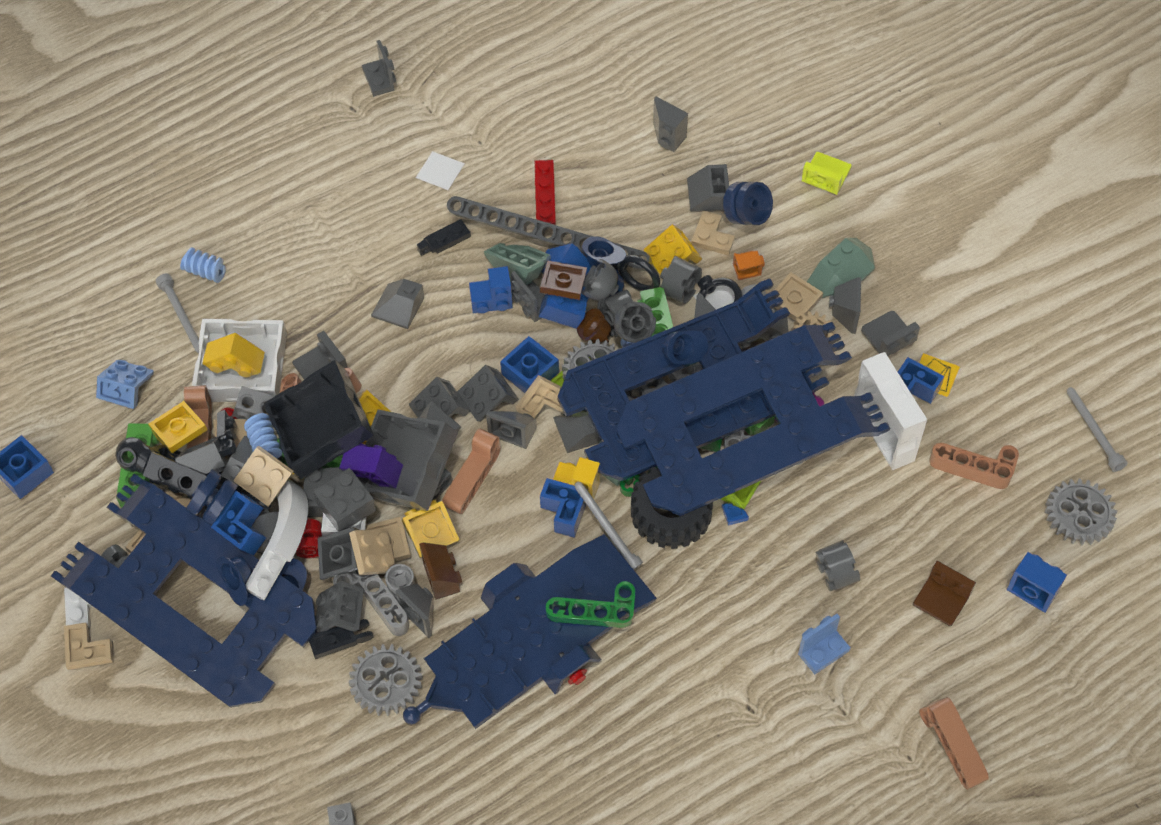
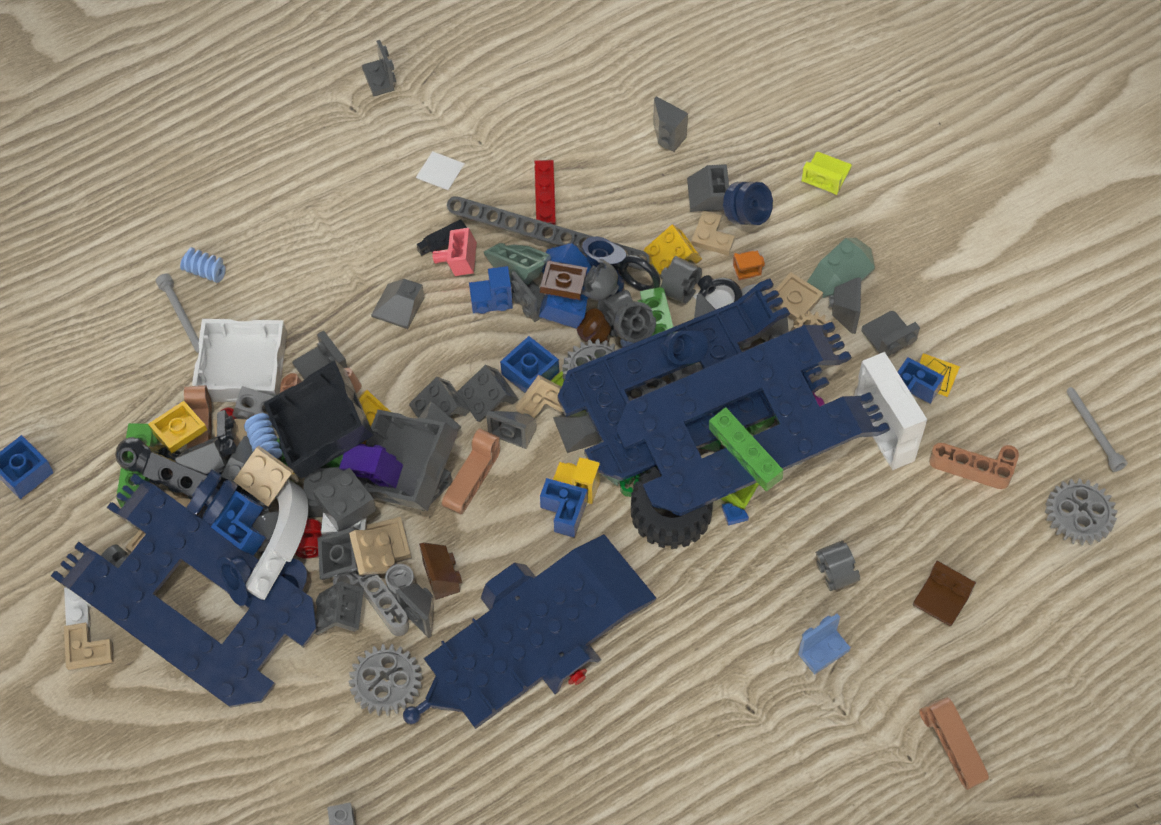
medium blue bracket [96,360,153,409] -> none
yellow brick [202,333,265,378] -> none
black hinge [309,619,374,659] -> none
yellow plate [402,500,460,558] -> none
green beam [546,581,635,628] -> none
light grey piece [575,482,643,570] -> none
blue brick [1007,552,1067,613] -> none
none -> coral brick [432,228,477,276]
none -> bright green brick [709,407,783,492]

